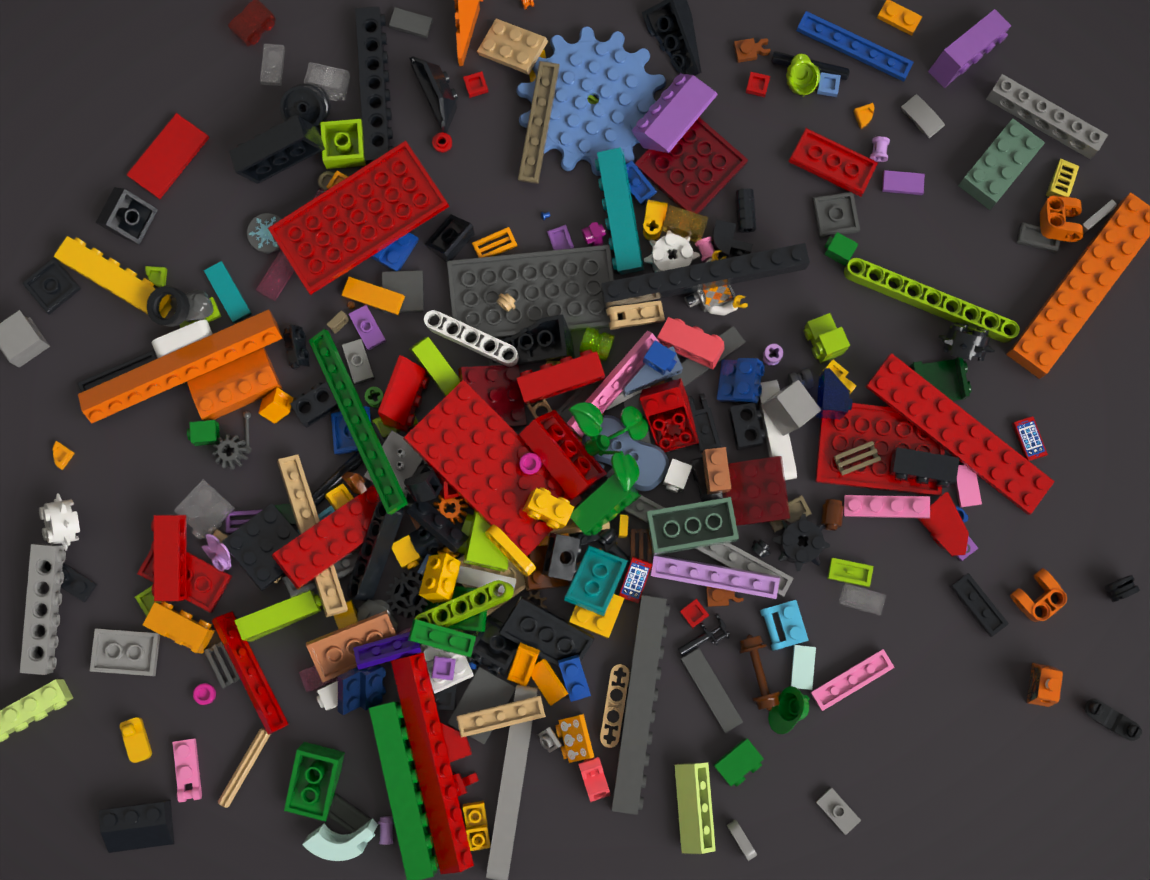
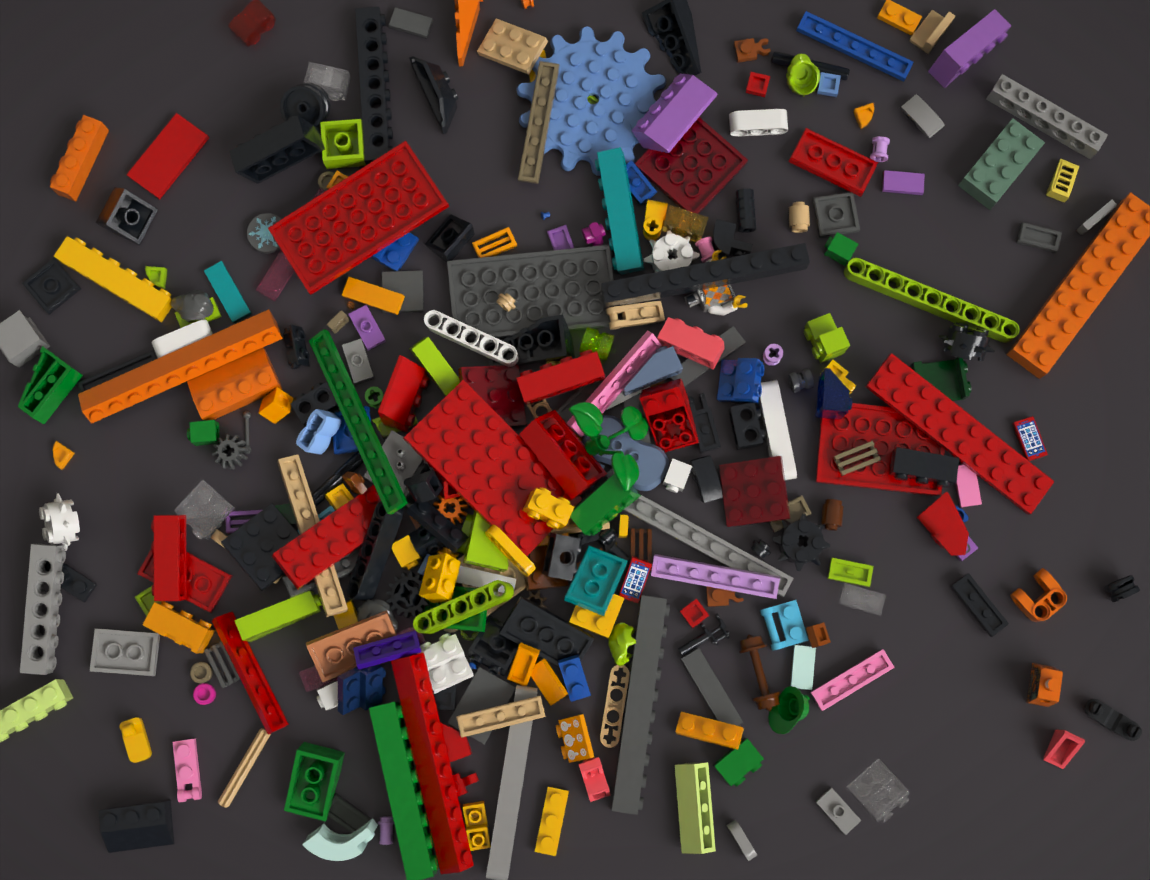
black tyre [147,286,190,327] -> none
lavender plate [202,534,232,571] -> none
clear plate [260,44,285,86] -> none
green plate [408,619,476,657] -> none
medium lavender tile [431,656,456,680] -> none
red plate [432,132,453,153] -> none
red plate [463,71,488,98] -> none
dark pink tile [519,453,542,474] -> none
light grey slope [538,727,562,753] -> none
blue brick [643,341,677,375] -> none
sand green brick [646,497,739,556] -> none
nougat brick [702,447,731,495] -> none
light grey piece [762,380,821,436] -> none
bright pink plate [844,495,930,518] -> none
orange piece [1040,196,1083,242] -> none
none -> green wedge [18,346,83,424]
none -> orange brick [50,115,109,202]
none -> dark tan tile [190,662,213,683]
none -> light blue brick [296,409,341,455]
none -> yellow plate [535,786,569,856]
none -> lime hair [608,623,636,666]
none -> light orange plate [675,712,744,750]
none -> white beam [729,109,788,136]
none -> tan brick [789,202,810,233]
none -> dark orange plate [806,622,831,648]
none -> clear plate [847,759,910,823]
none -> tan panel [910,10,955,54]
none -> coral slope [1044,730,1085,769]

